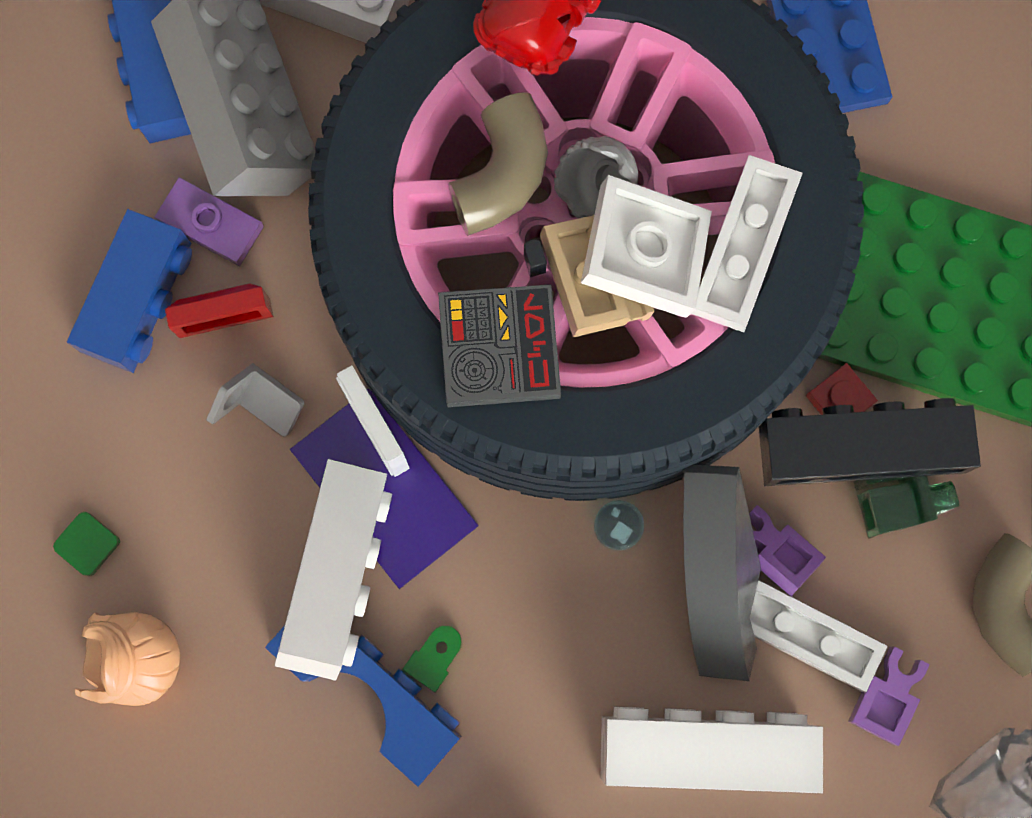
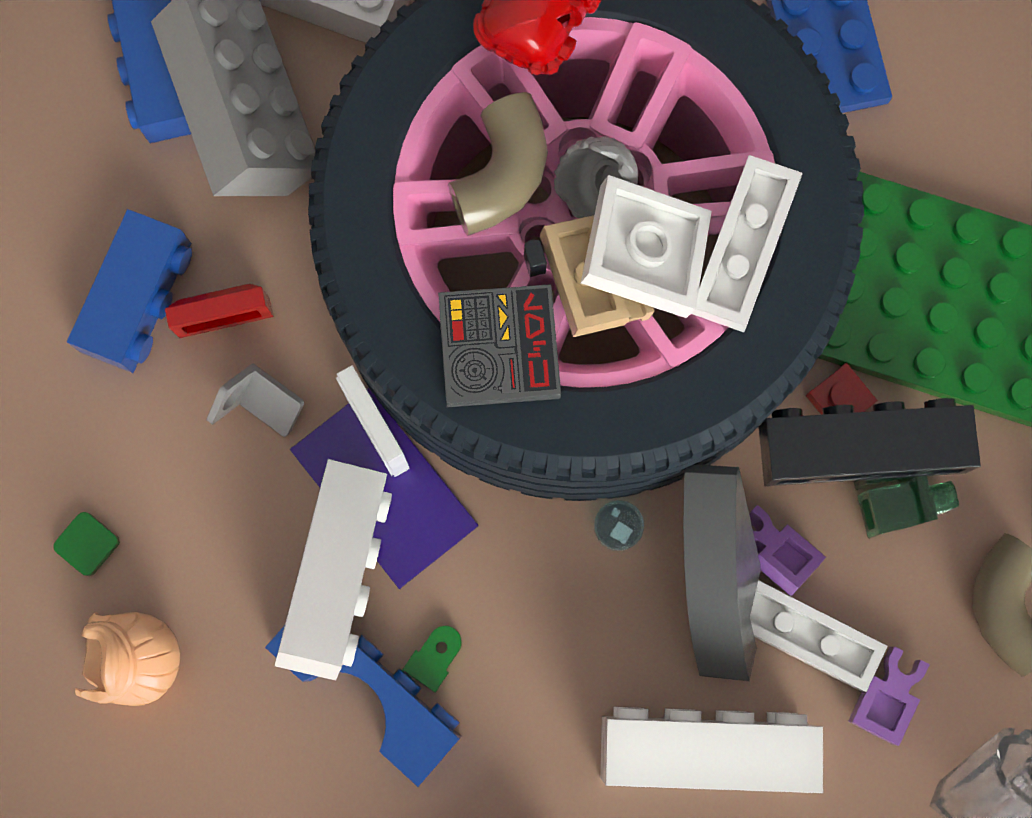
medium lavender plate [154,177,264,267] -> none

